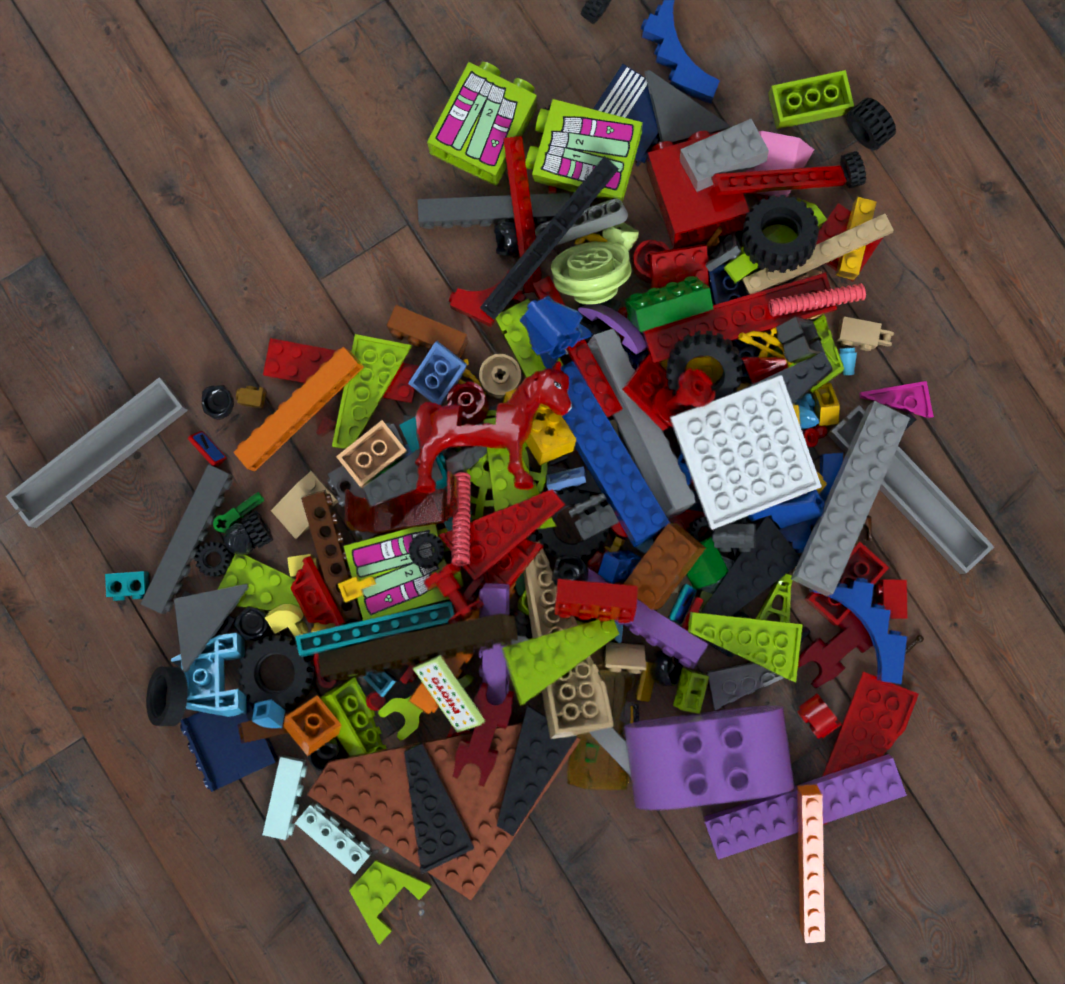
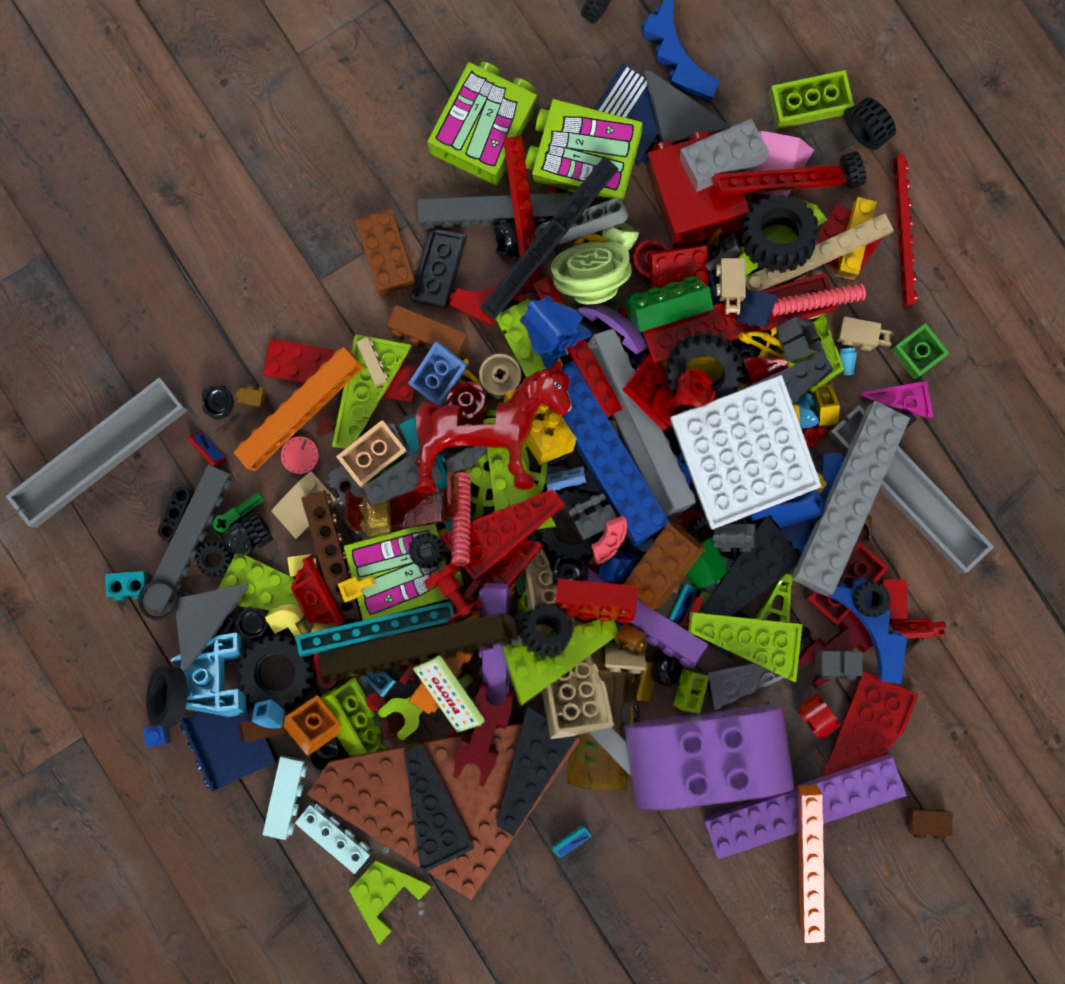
none -> black tyre [138,579,179,621]
none -> blue brick [143,726,171,748]
none -> black beam [158,486,194,541]
none -> coral tile [281,436,320,475]
none -> dark orange brick [355,208,415,296]
none -> tan piece [356,337,388,387]
none -> clear yellow brick [360,495,391,538]
none -> clear red slope [381,715,403,739]
none -> black tile [410,228,467,309]
none -> black tyre [520,603,573,659]
none -> slope [552,824,591,857]
none -> coral tile [591,515,627,565]
none -> pearl gold brick [615,624,648,655]
none -> tan brick [716,258,746,315]
none -> dark blue piece [736,289,777,328]
none -> dark grey piece [815,650,863,680]
none -> black tyre [852,581,891,617]
none -> bright green brick [890,323,949,380]
none -> red plate [890,618,947,639]
none -> red plate [893,155,917,308]
none -> reddish brown brick [908,808,953,839]

